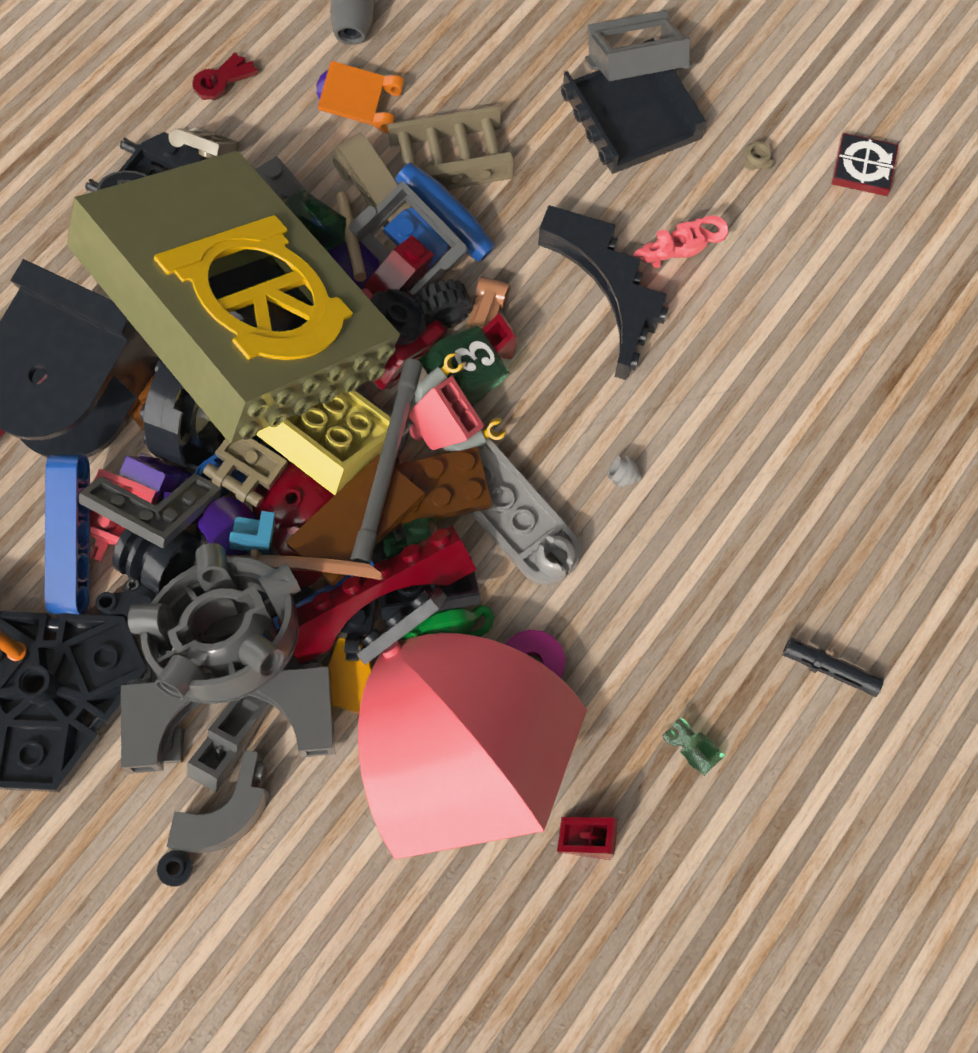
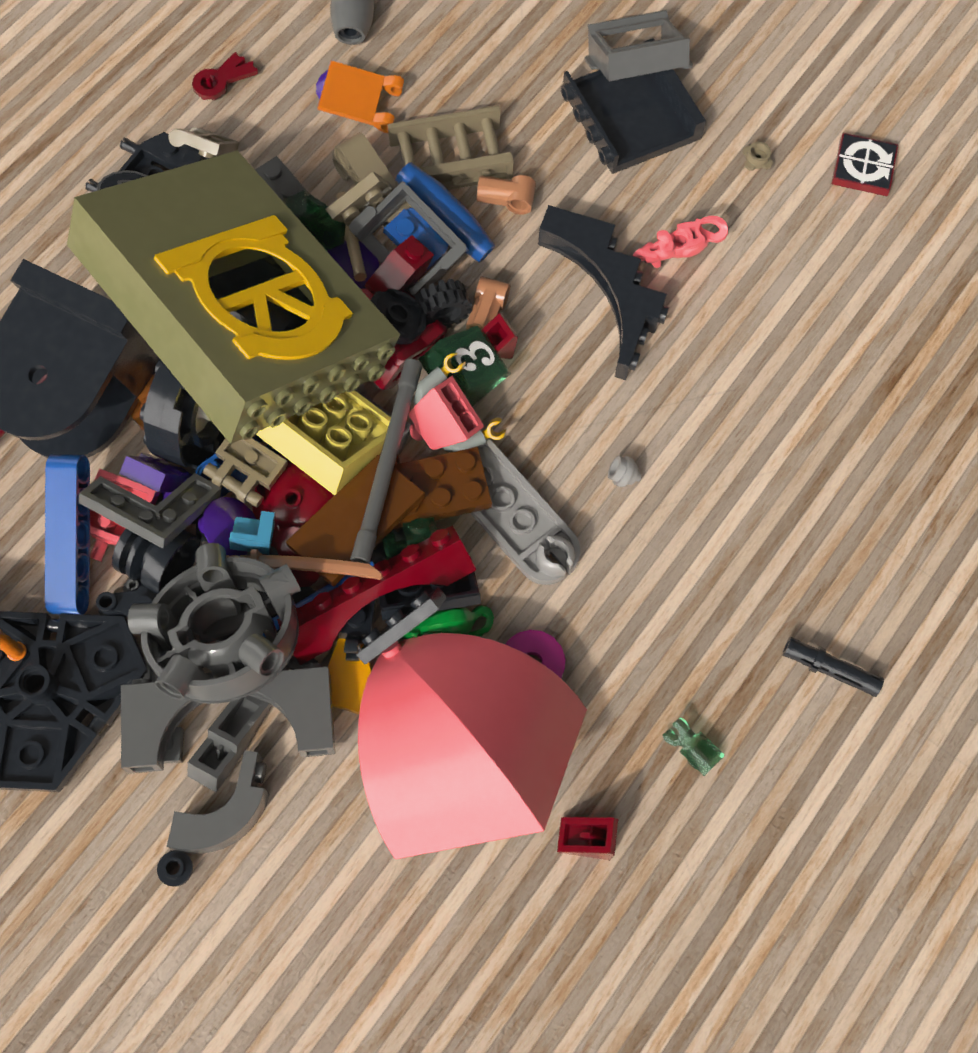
none -> dark tan plate [326,172,394,227]
none -> nougat piece [477,175,536,215]

